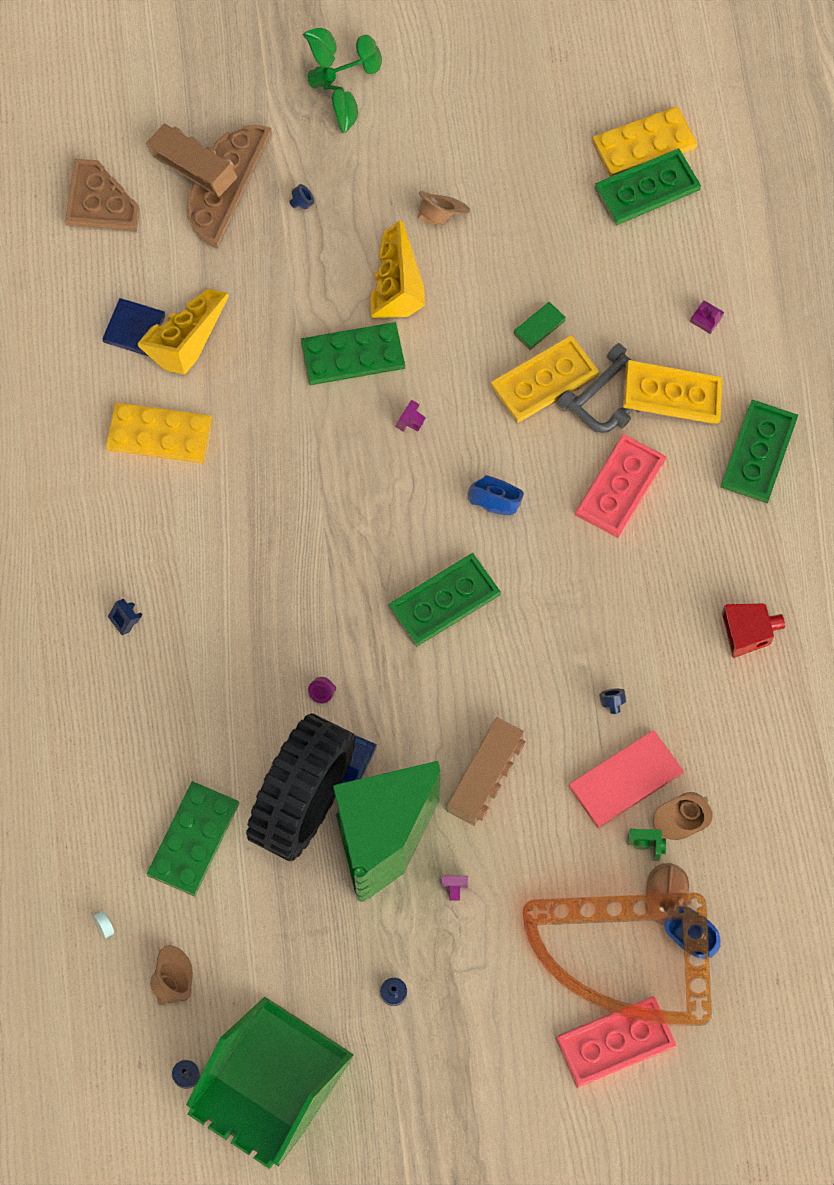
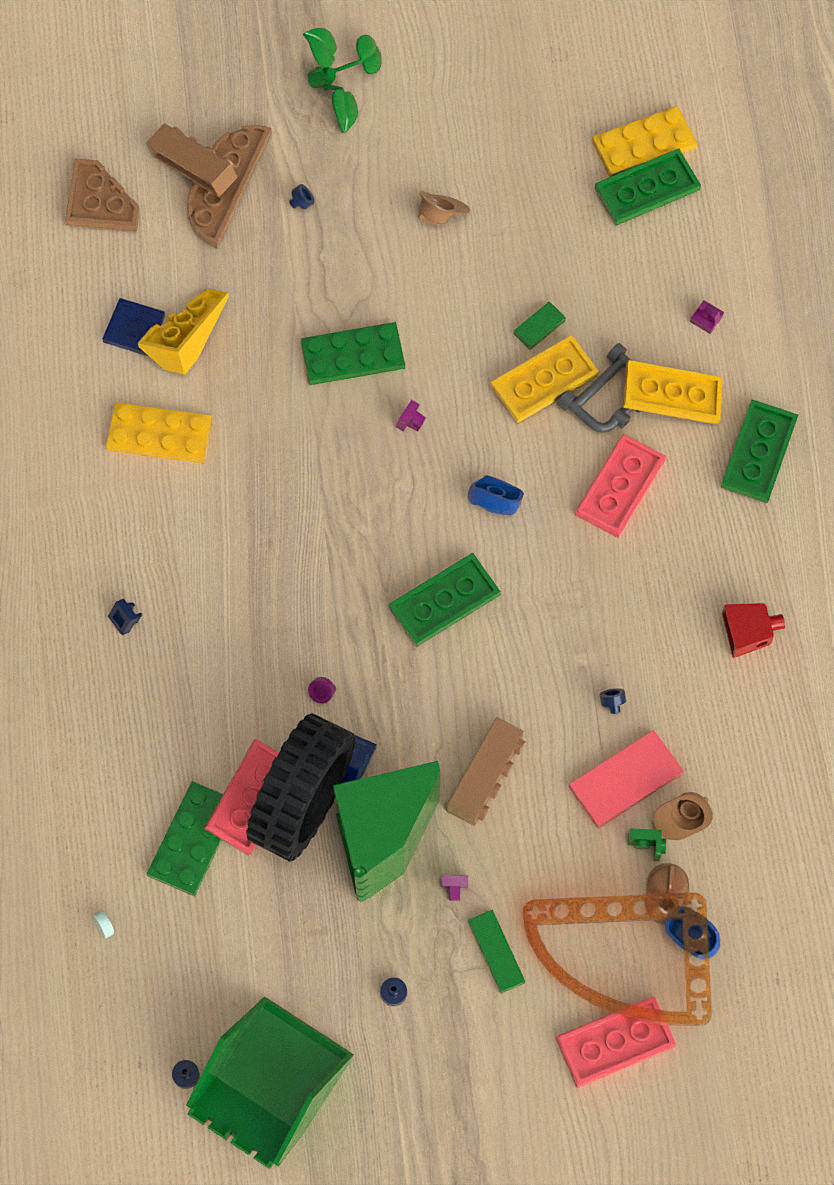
medium nougat piece [150,945,193,1005] -> none
yellow wedge [370,220,425,318] -> none
none -> coral tile [204,739,279,855]
none -> green tile [468,909,525,994]

